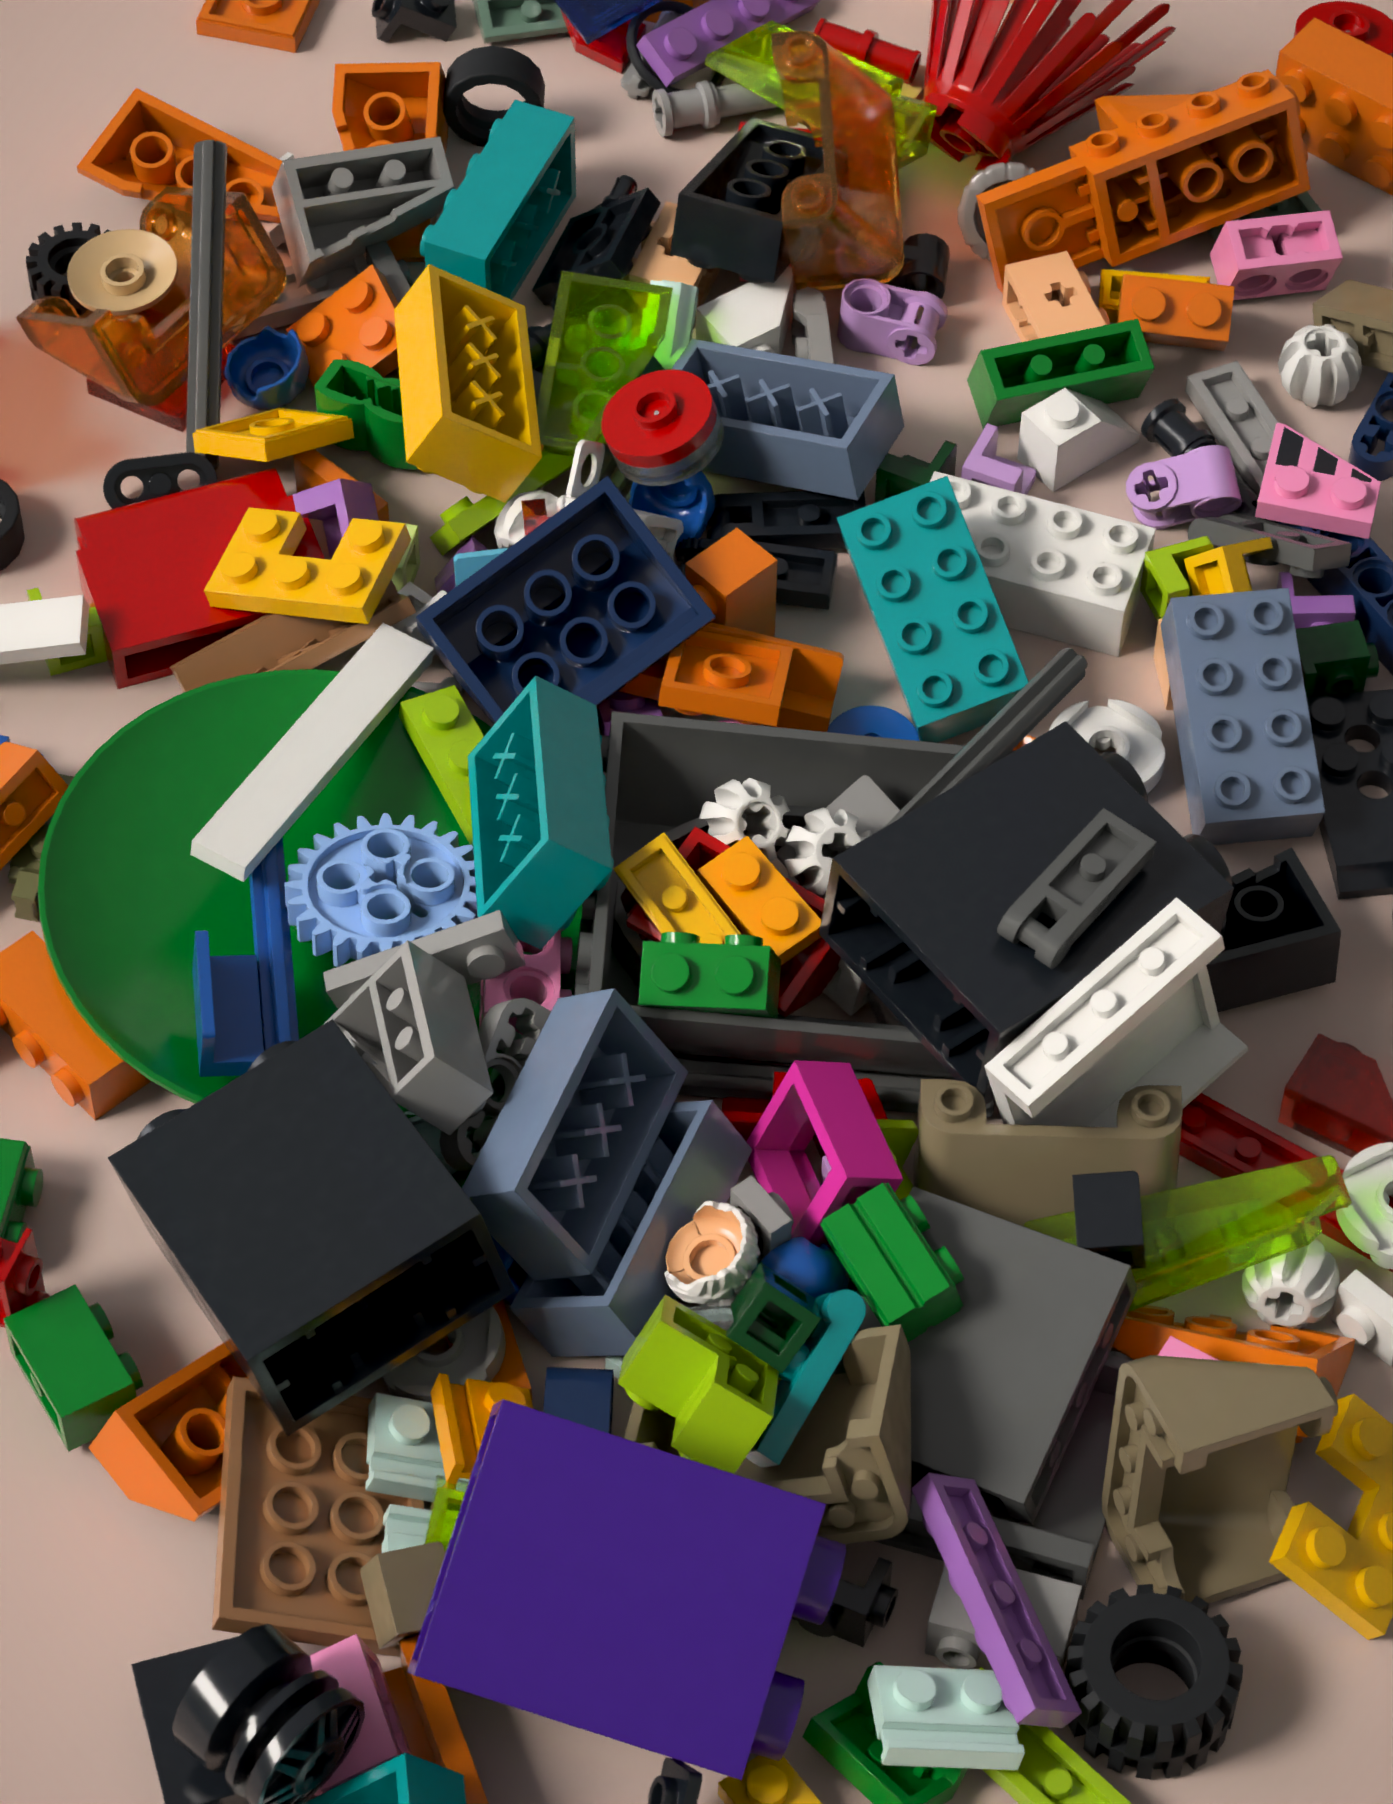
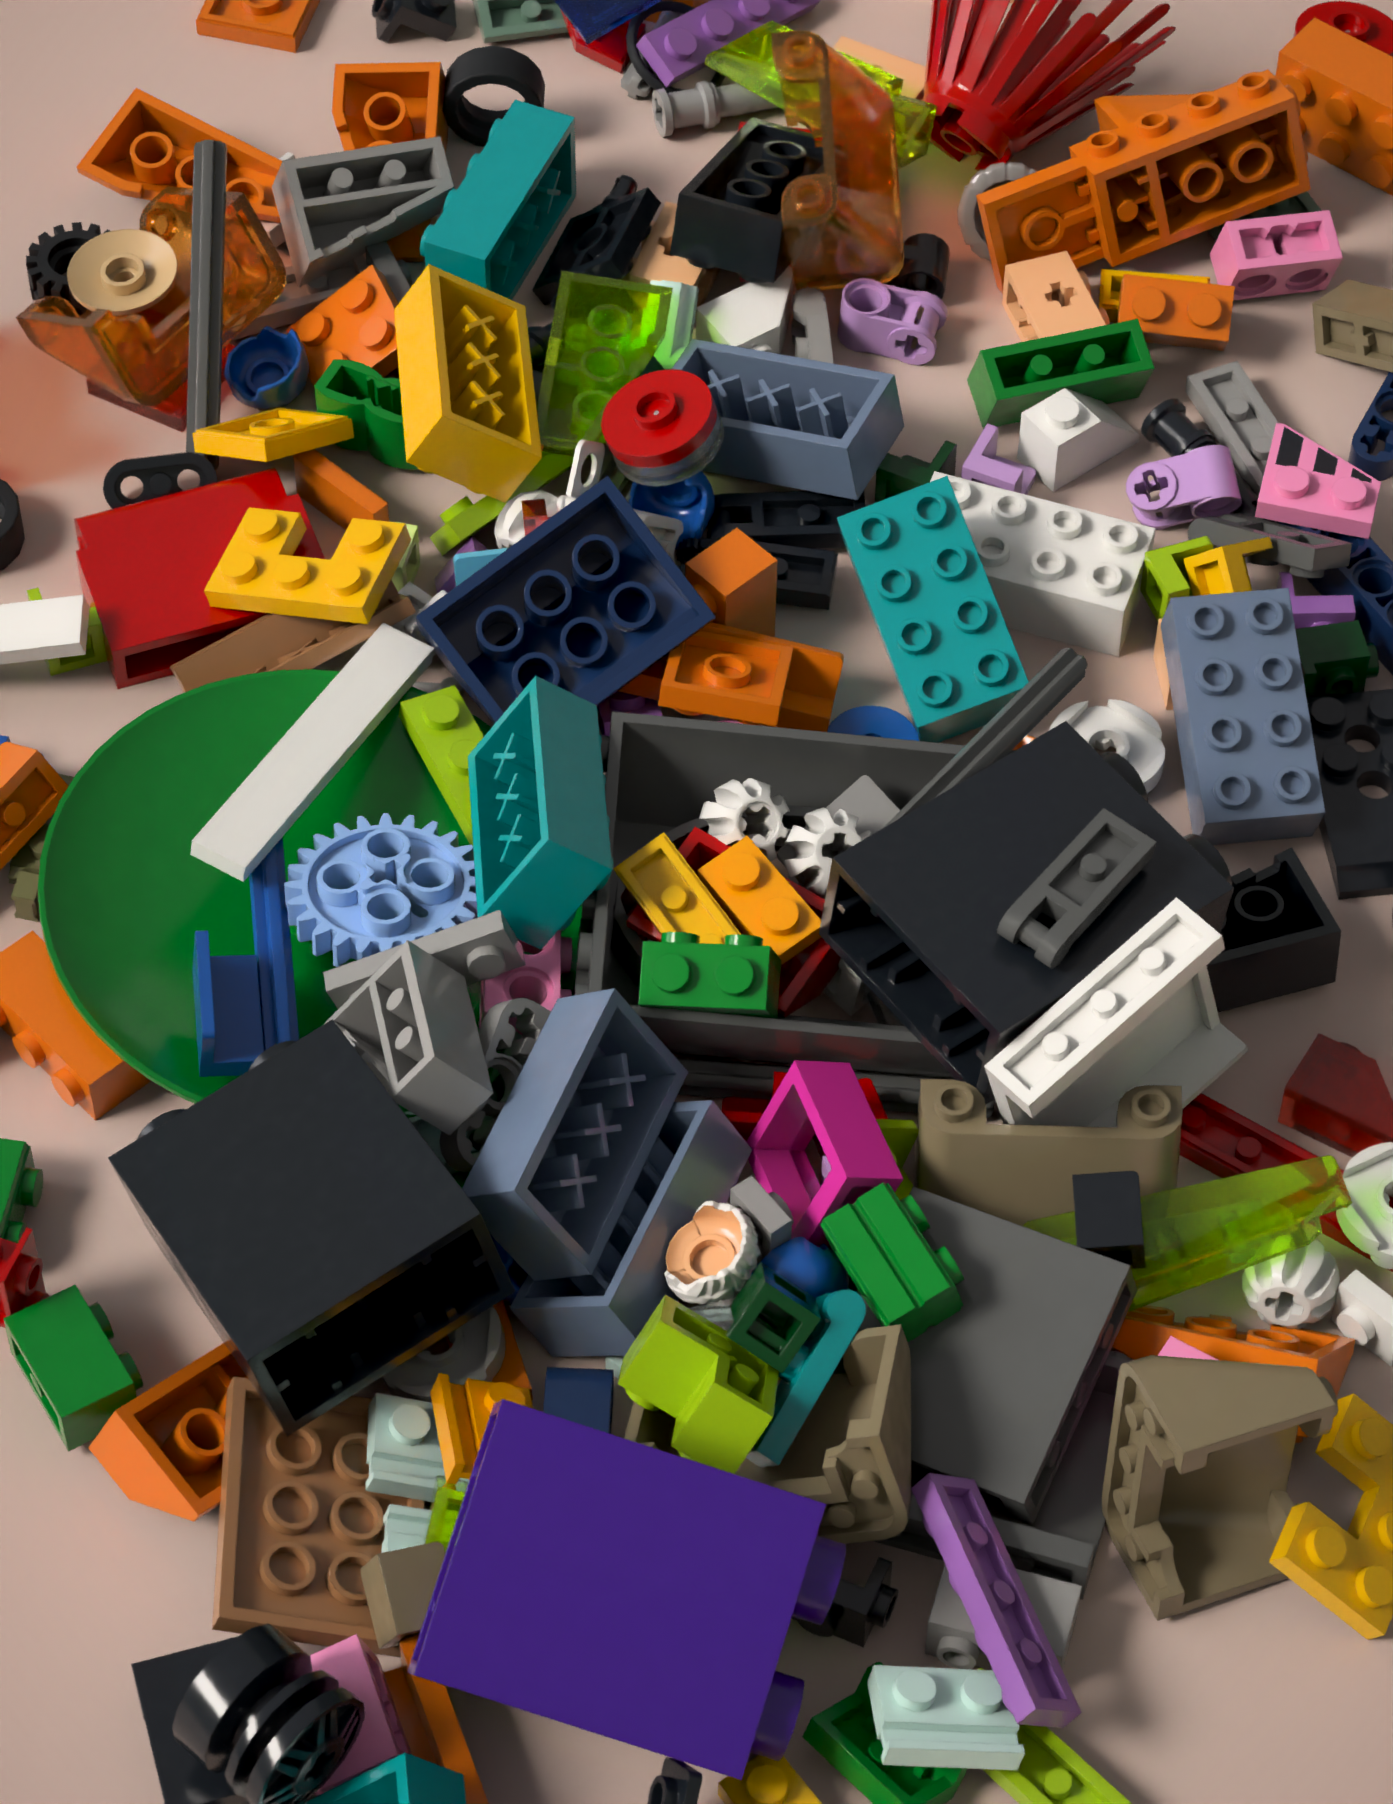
medium lavender panel [292,478,379,560] -> none
red pin [810,18,922,85] -> none
black tyre [1064,1584,1243,1779] -> none
white piece [1278,324,1362,408] -> none

